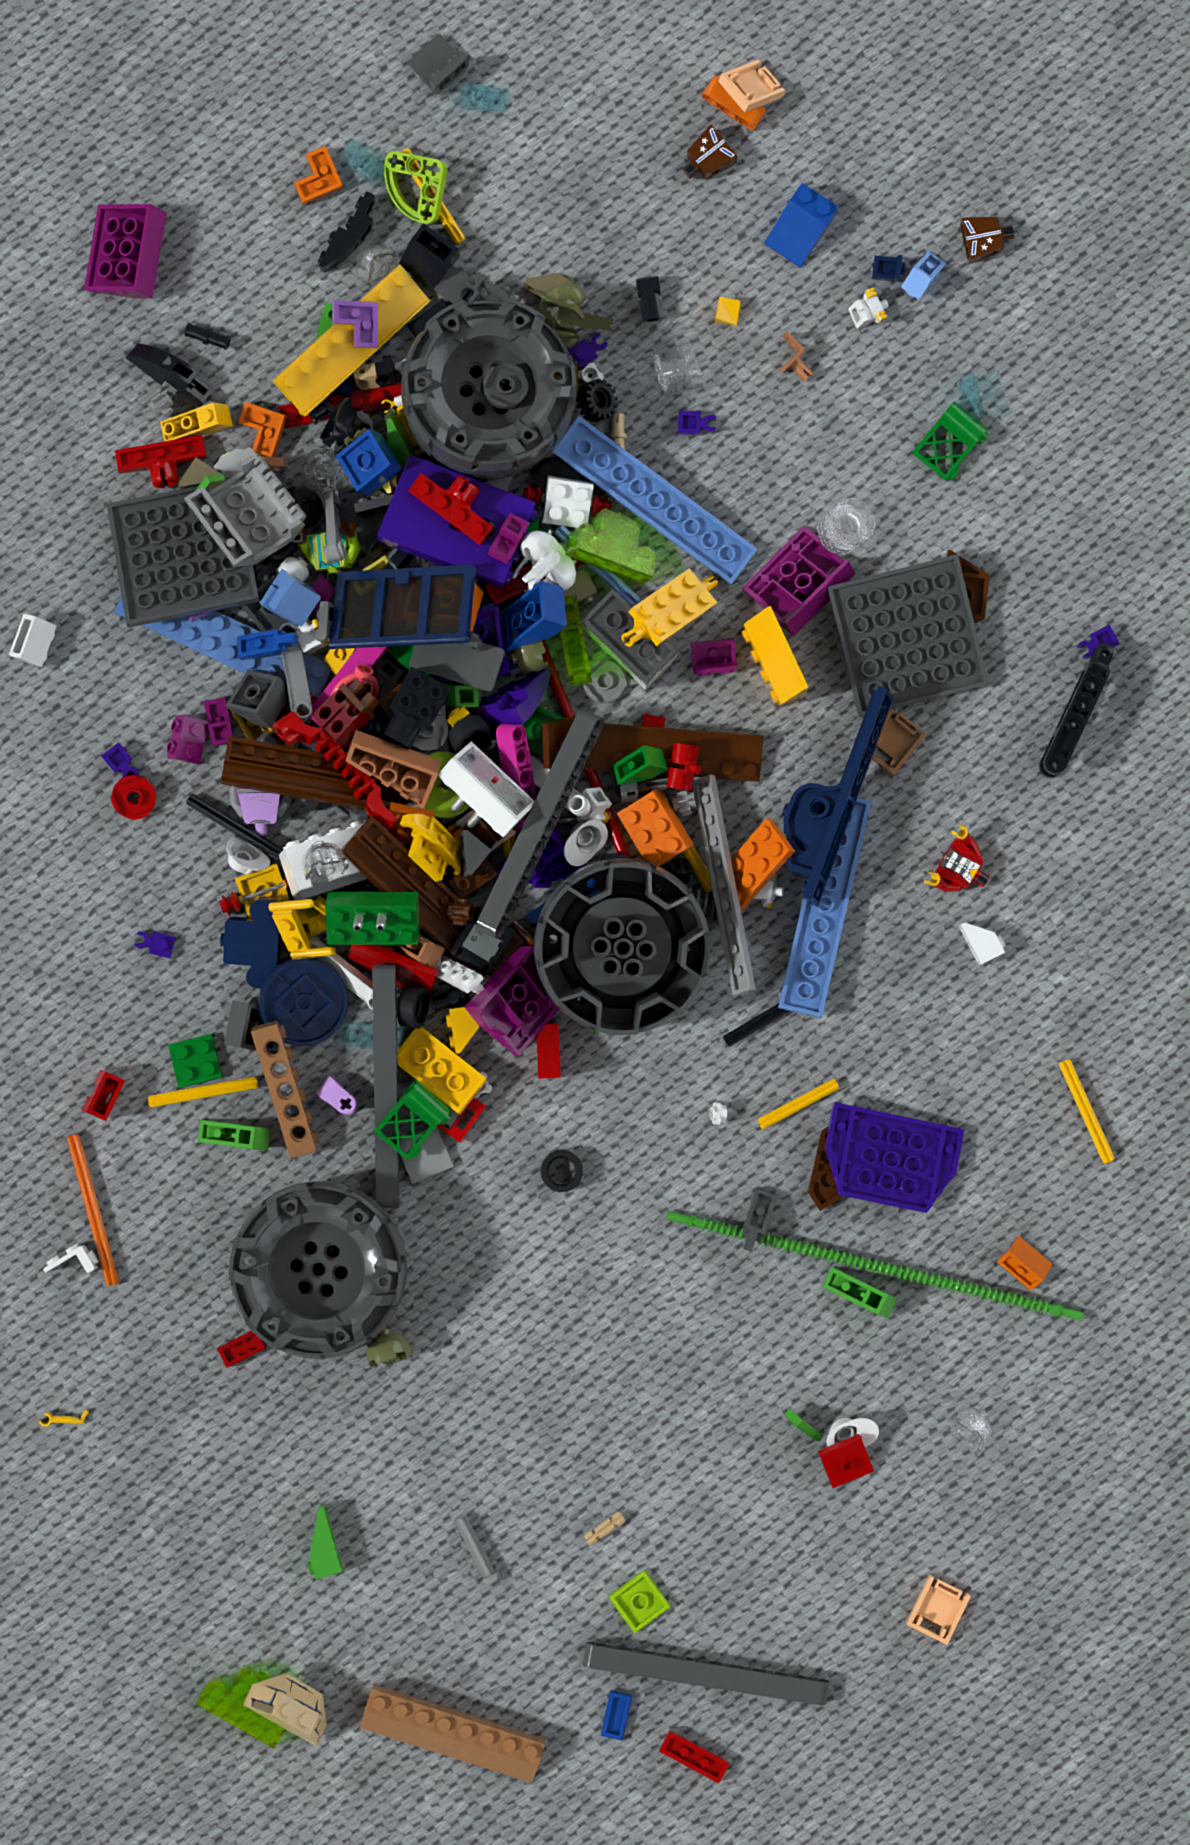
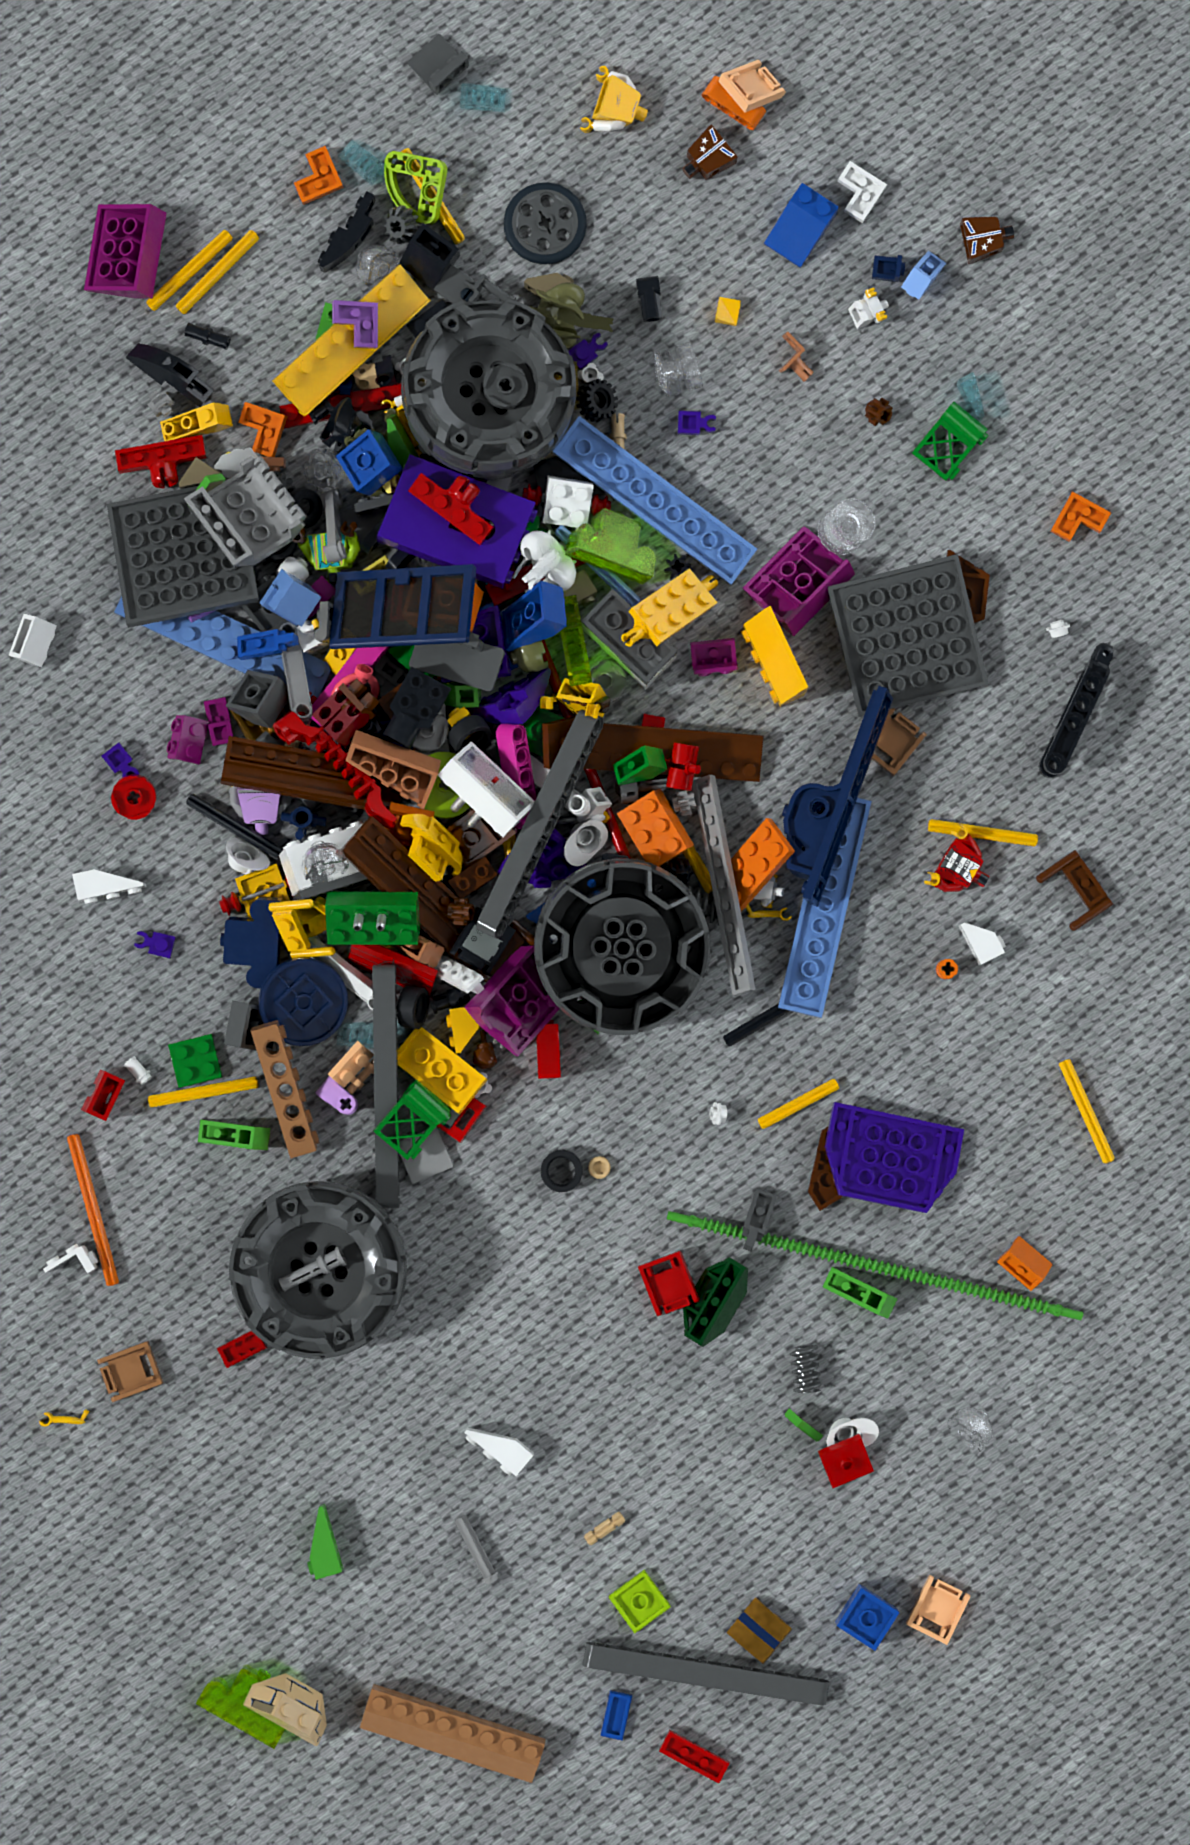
olive cylinder [367,1329,413,1368] -> none
dark grey slope [459,830,492,878] -> none
magenta slope [488,513,530,565] -> none
dark purple plate [1077,624,1120,659] -> none
none -> white slope [72,869,147,905]
none -> medium nougat container [97,1341,163,1402]
none -> white pin [124,1056,152,1085]
none -> yellow axle [146,230,233,311]
none -> yellow axle [176,230,259,314]
none -> light grey pin [278,1246,347,1292]
none -> dark blue pin [281,807,327,843]
none -> light nougat plate [328,1041,374,1094]
none -> dark grey gear [382,205,421,244]
none -> white slope [464,1428,534,1476]
none -> reddish brown piece [473,1030,498,1069]
none -> wedge [504,182,587,264]
none -> torso [540,678,611,719]
none -> yellow torso [580,66,648,133]
none -> tan tile [588,1156,611,1179]
none -> red container [638,1250,700,1317]
none -> black gear [664,554,692,581]
none -> dark green wedge [683,1257,748,1347]
none -> pearl gold slope [726,1598,792,1664]
none -> yellow piece [746,904,792,921]
none -> dark grey piece [790,1345,821,1393]
none -> blue container [835,1584,900,1651]
none -> white plate [837,161,887,223]
none -> reddish brown gear [865,397,893,426]
none -> yellow axle [928,819,1038,846]
none -> orange bush [936,959,958,979]
none -> reddish brown plate [1036,850,1113,931]
none -> white plate [1046,620,1070,638]
none -> orange plate [1050,491,1111,542]

